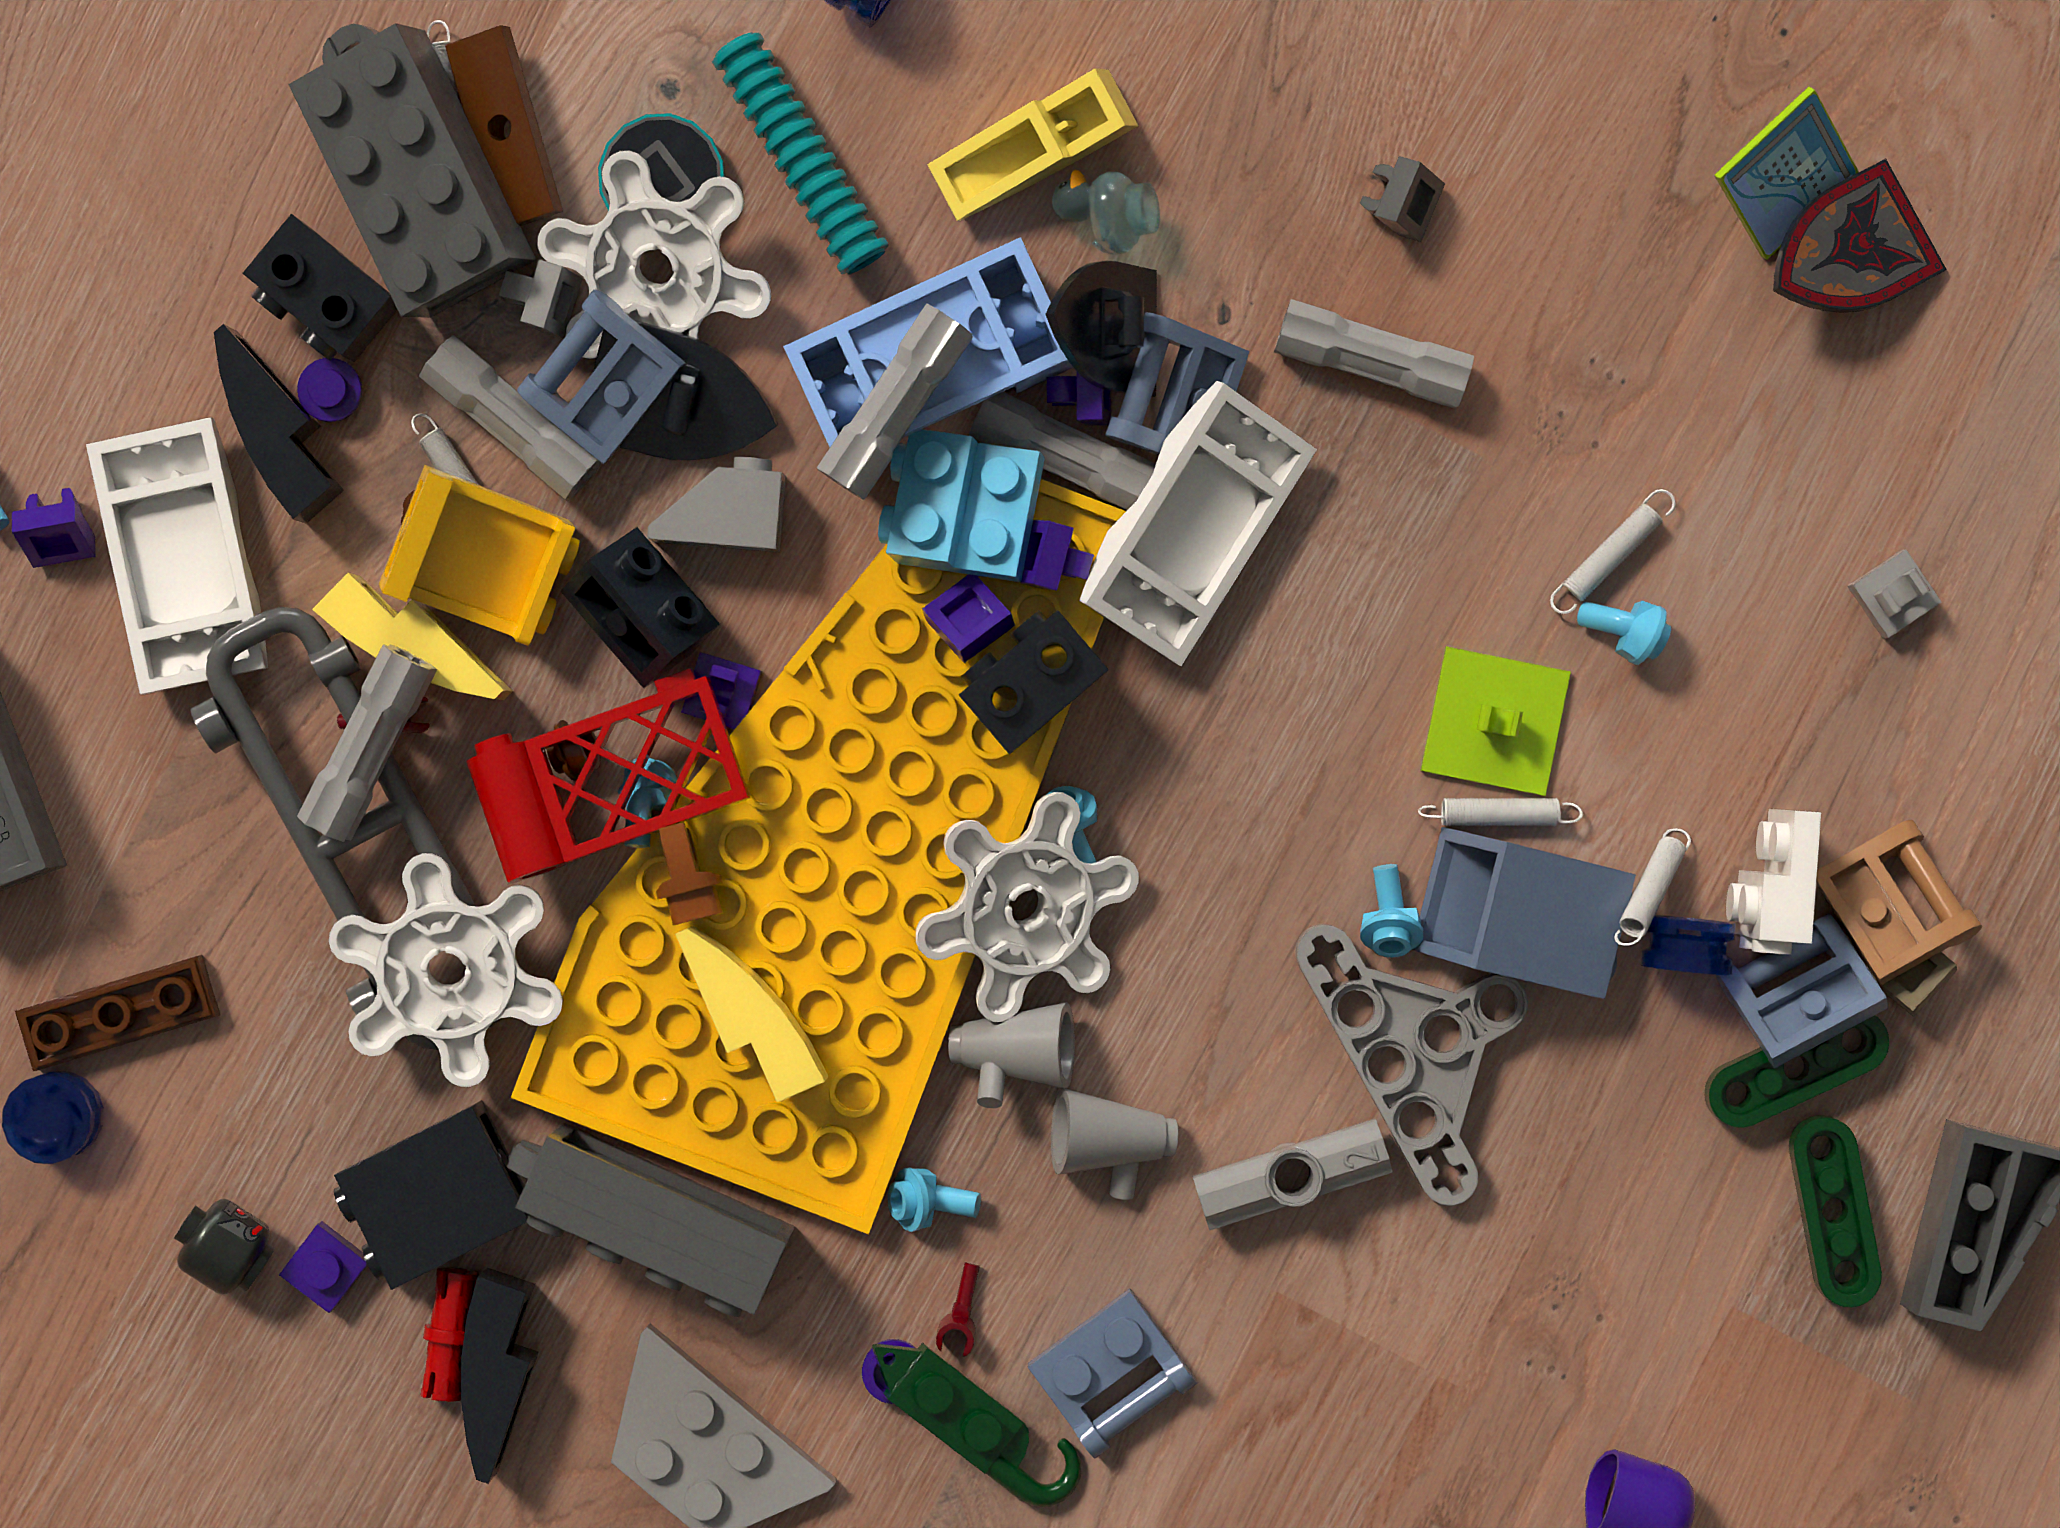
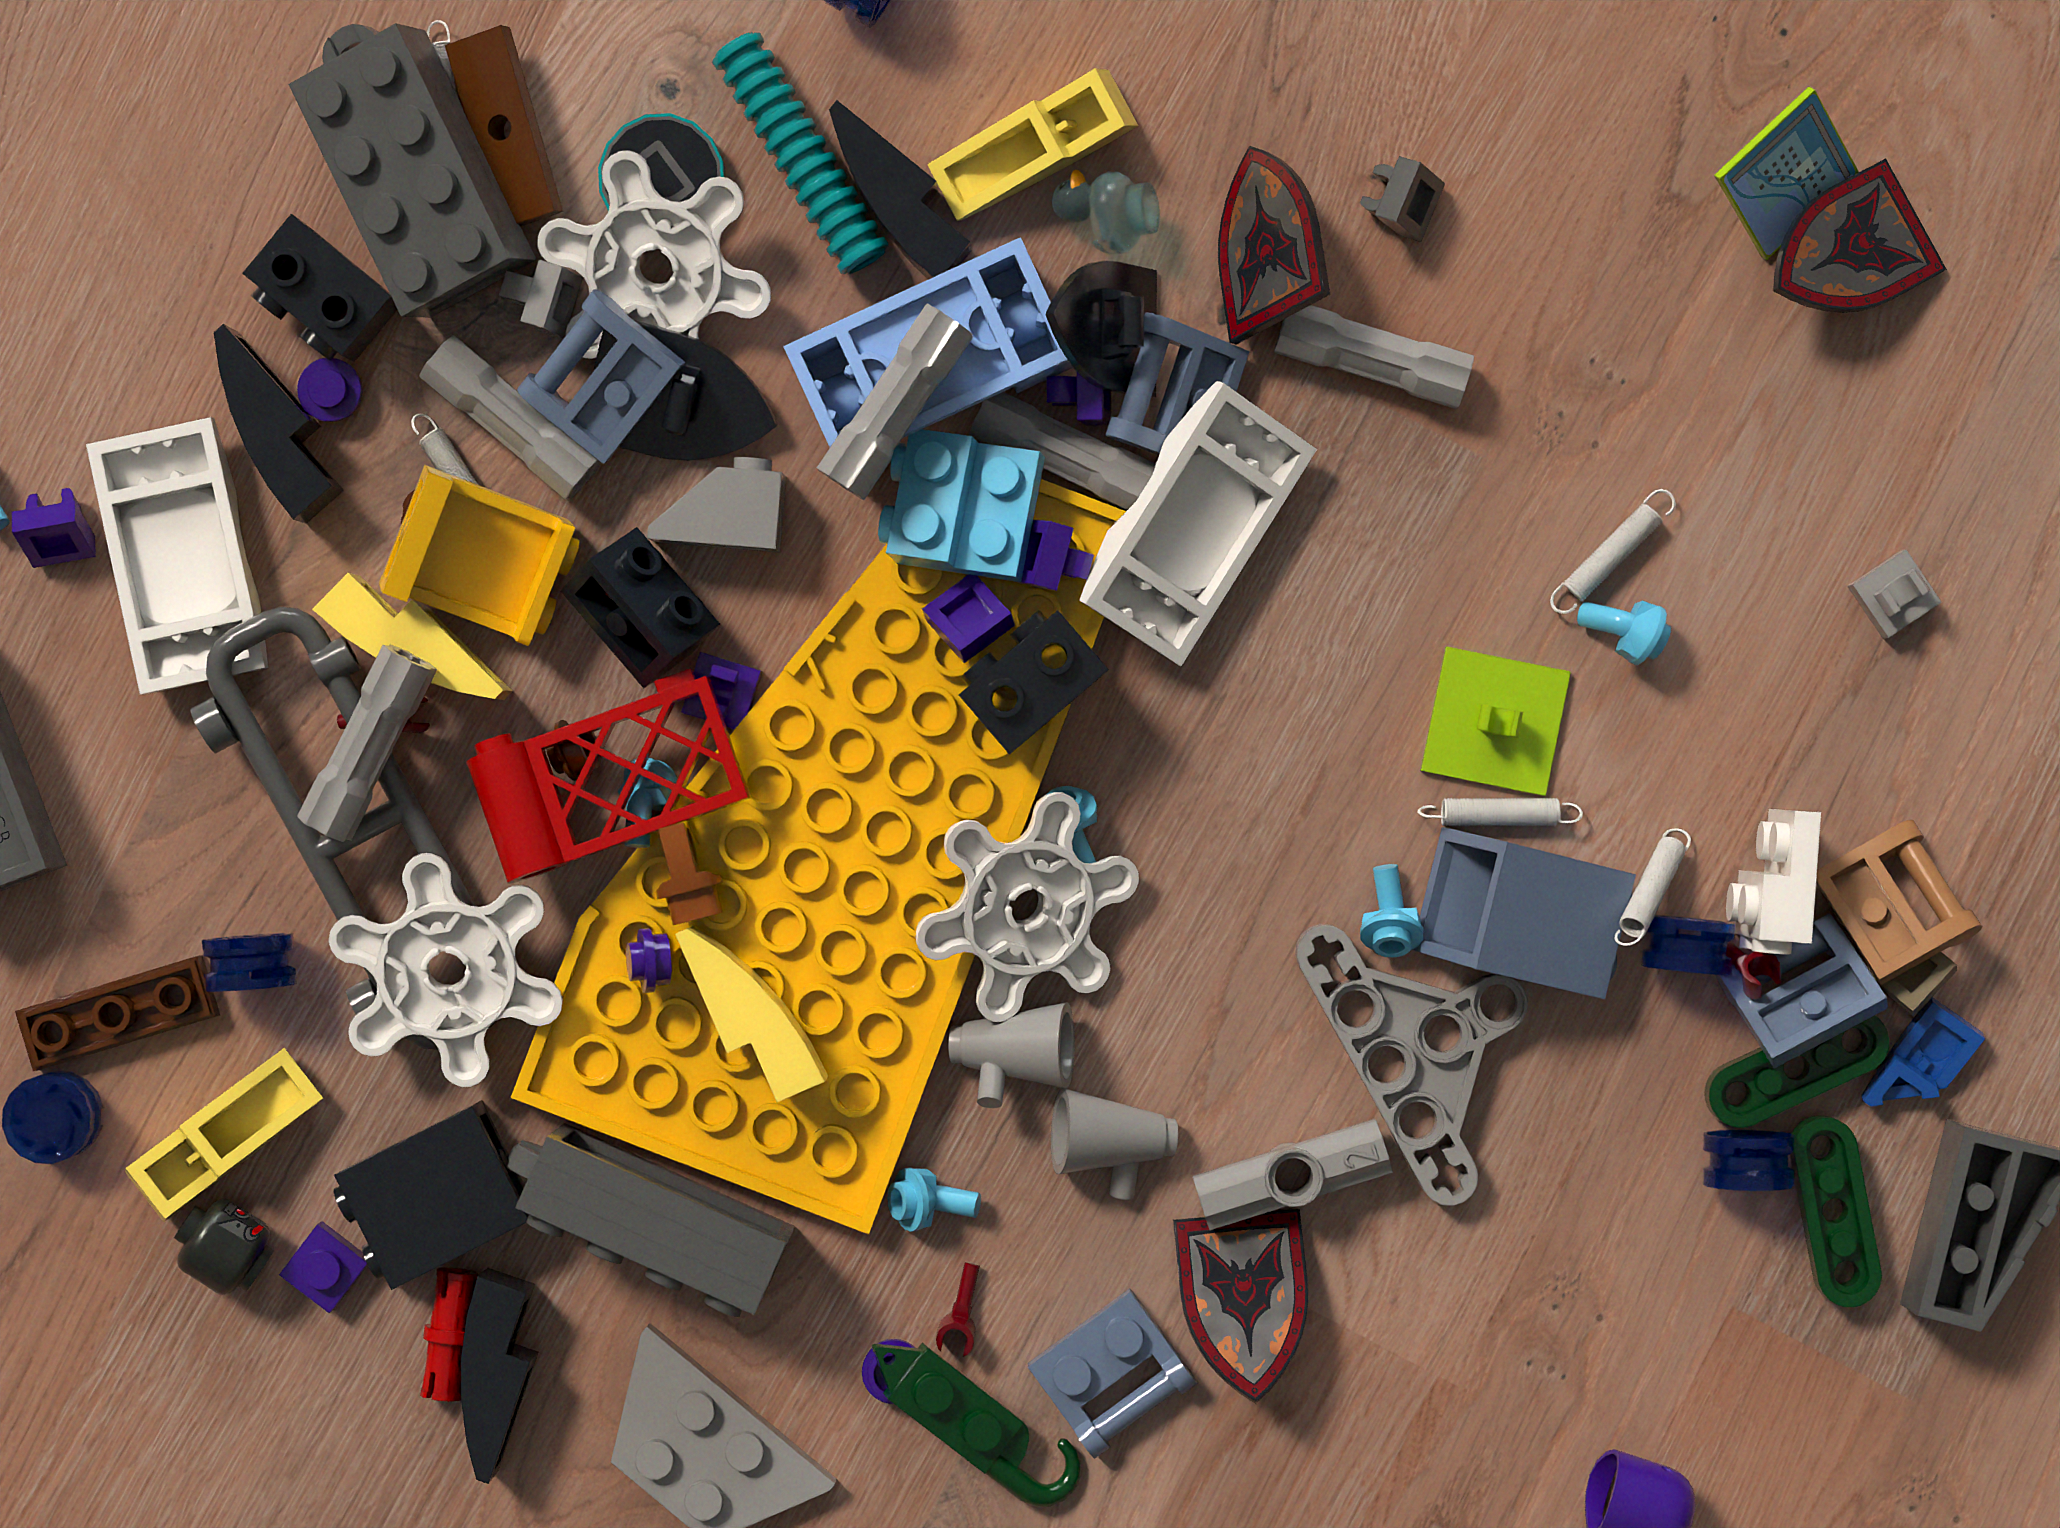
none -> light yellow slope [125,1048,323,1222]
none -> clear blue wheel [202,933,297,992]
none -> dark purple plate [626,928,672,993]
none -> black slope [829,100,972,279]
none -> shield [1173,1209,1308,1404]
none -> shield [1218,146,1330,345]
none -> clear blue wheel [1703,1130,1795,1191]
none -> dark red hand [1712,934,1781,999]
none -> blue slope [1862,997,1985,1106]

